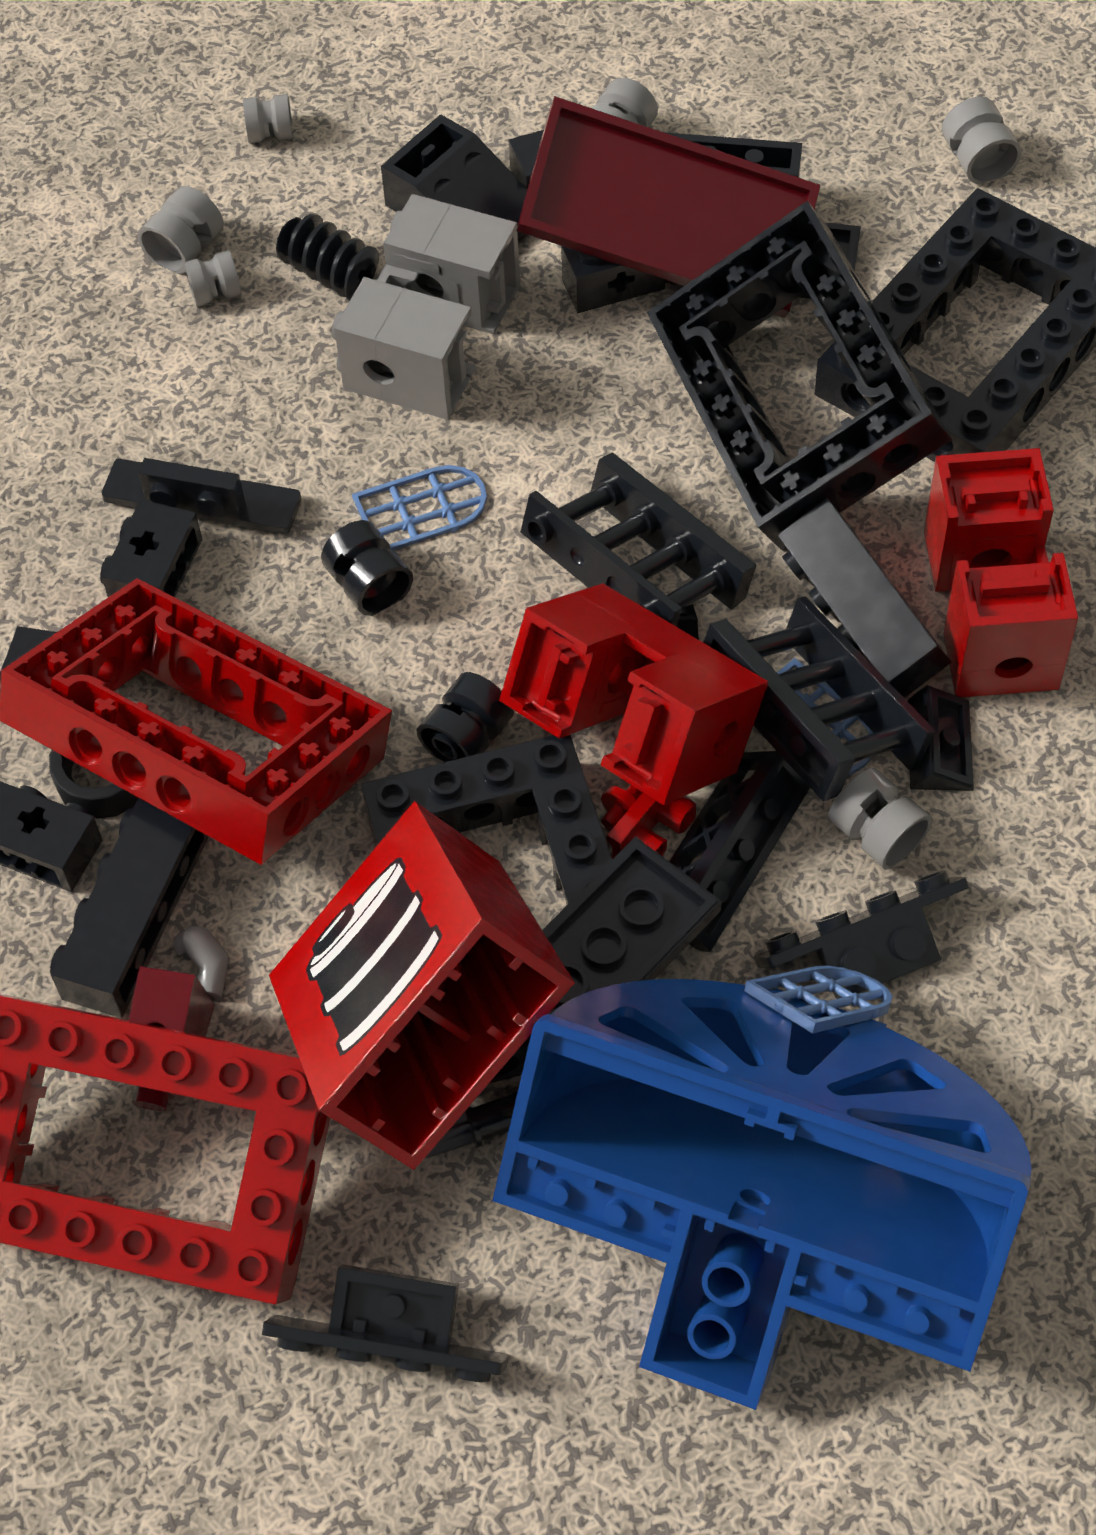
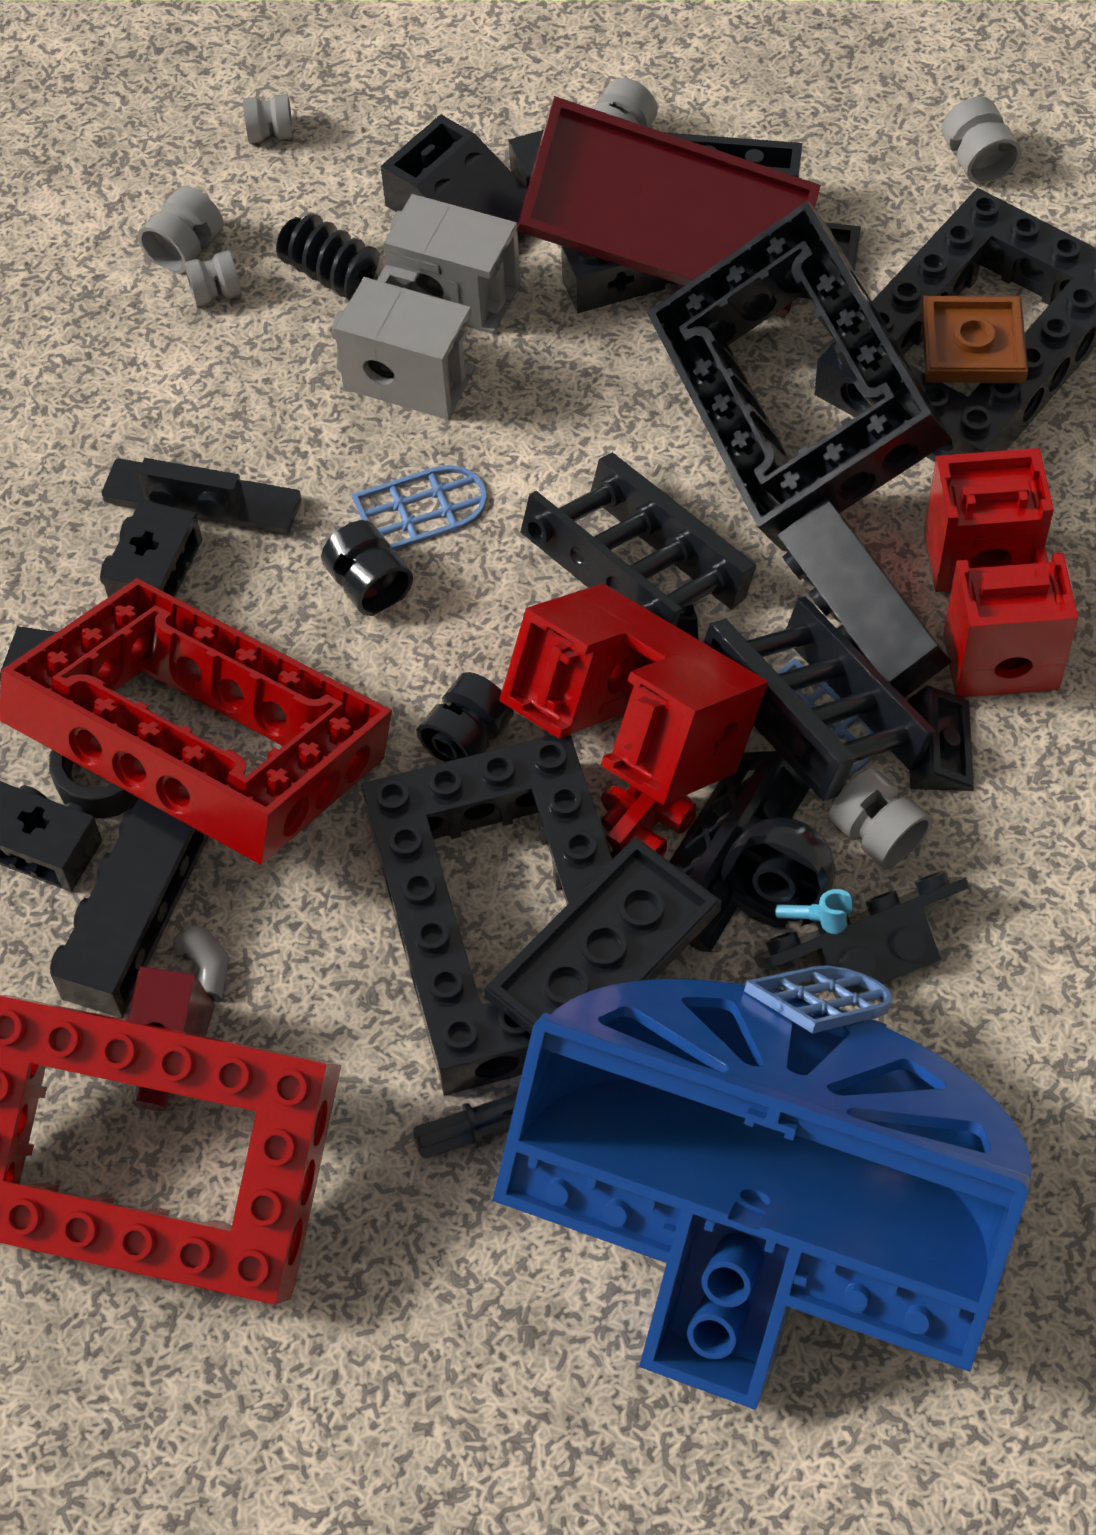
black bracket [262,1264,509,1382] -> none
red brick [269,801,575,1170] -> none
none -> black cylinder [721,817,836,928]
none -> medium azure hand [776,889,853,934]
none -> dark orange plate [921,296,1028,383]

